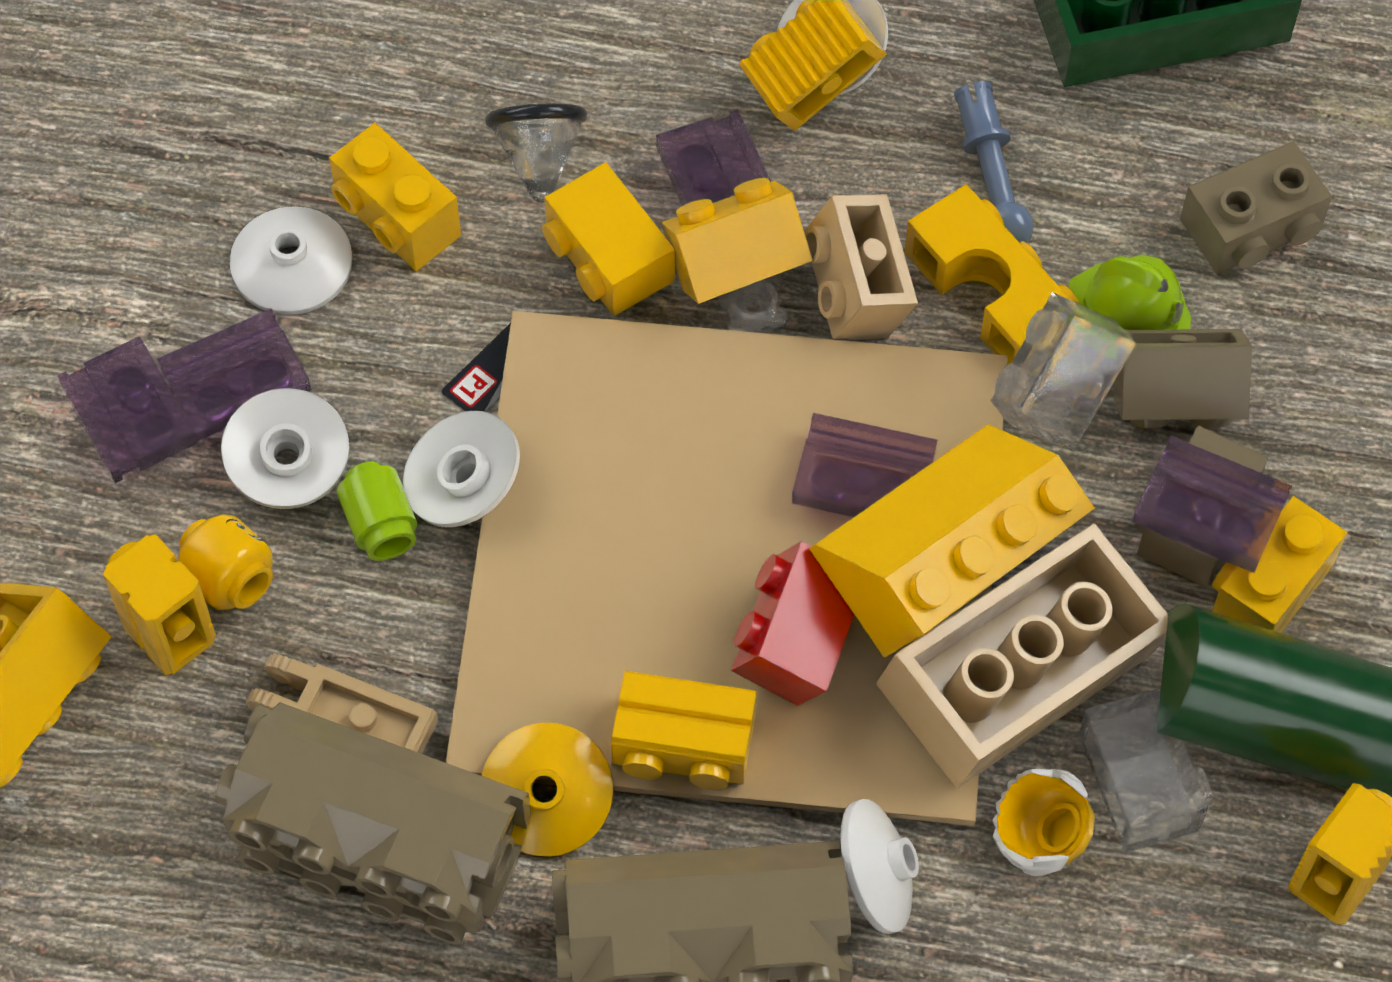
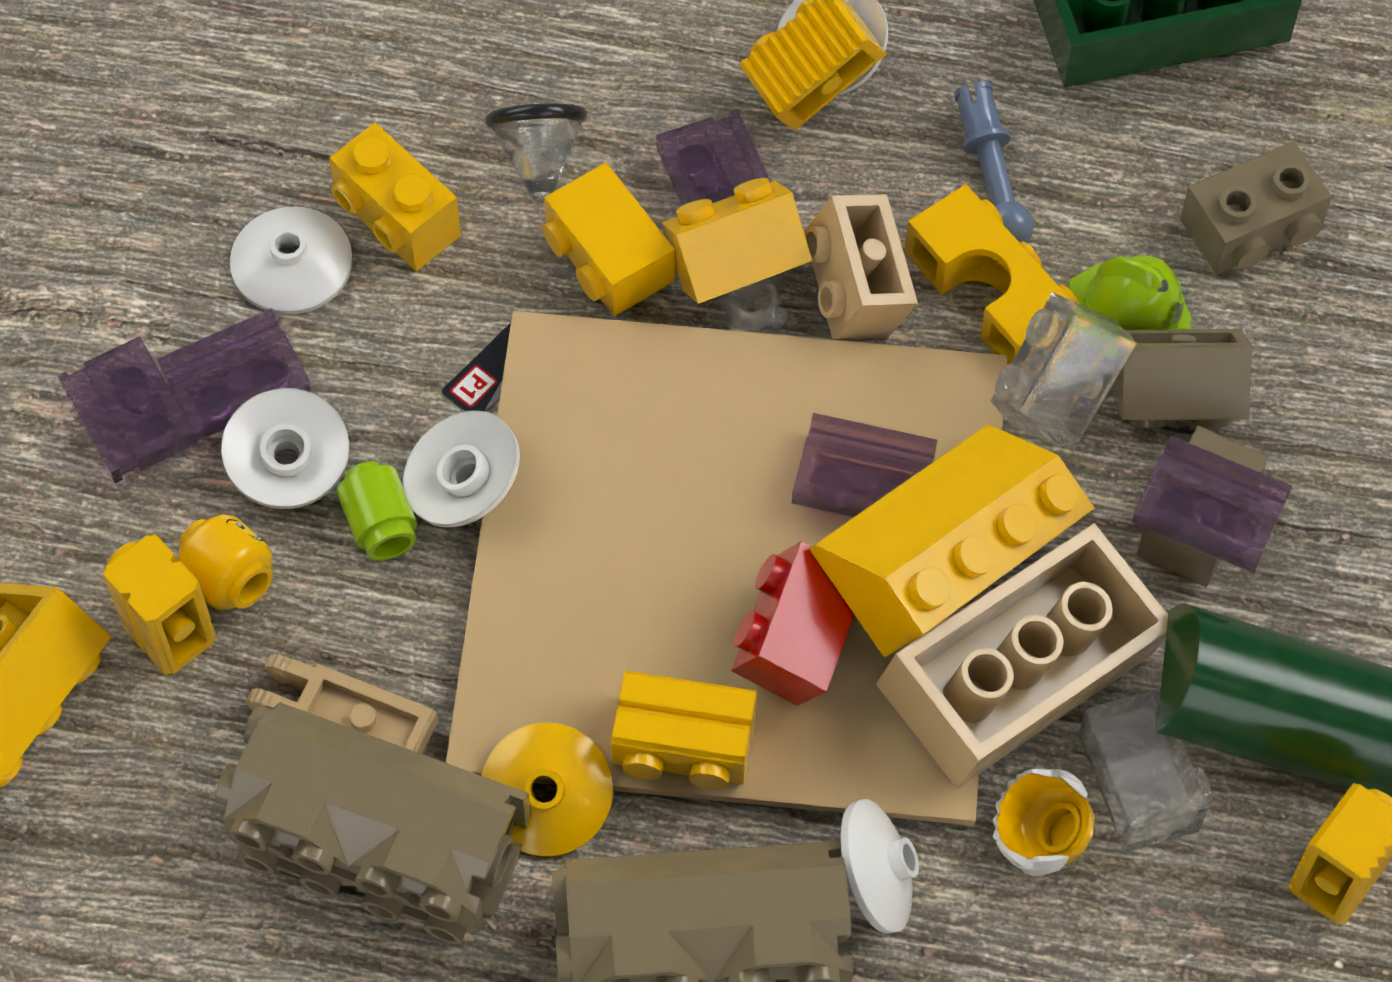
yellow brick [1212,496,1348,633] -> none

